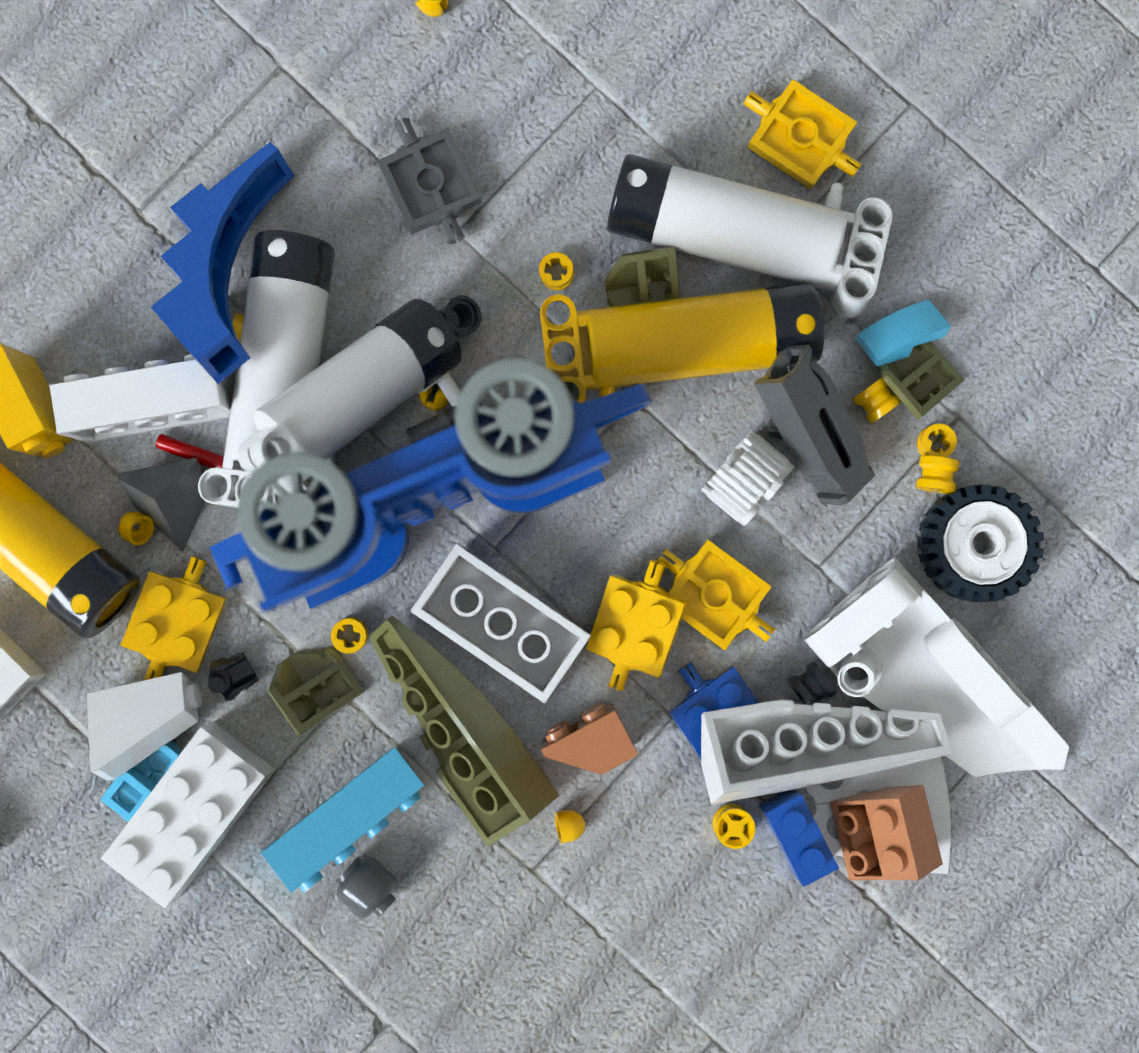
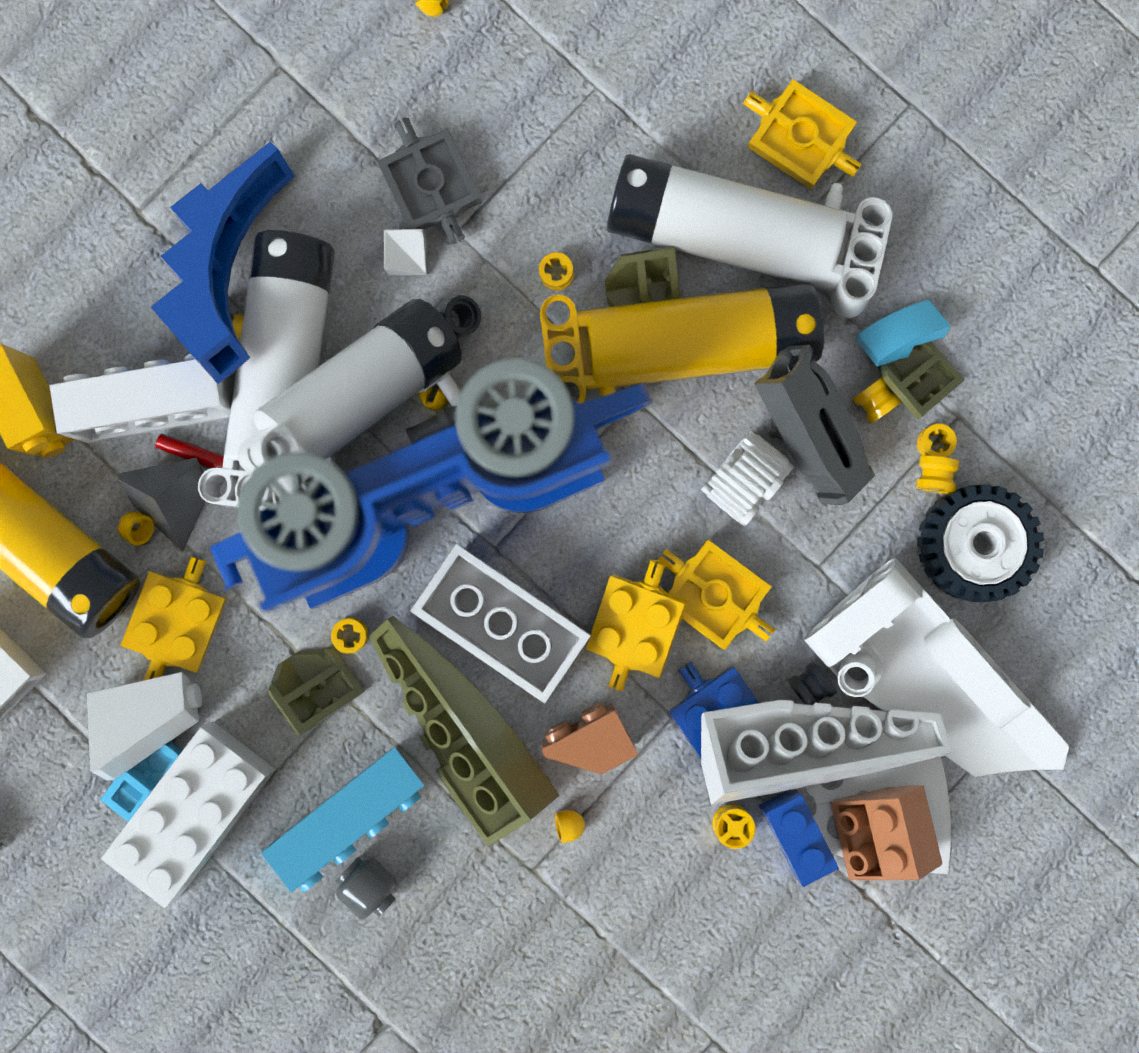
black arm [208,652,259,701] -> none
none -> white slope [384,229,427,276]

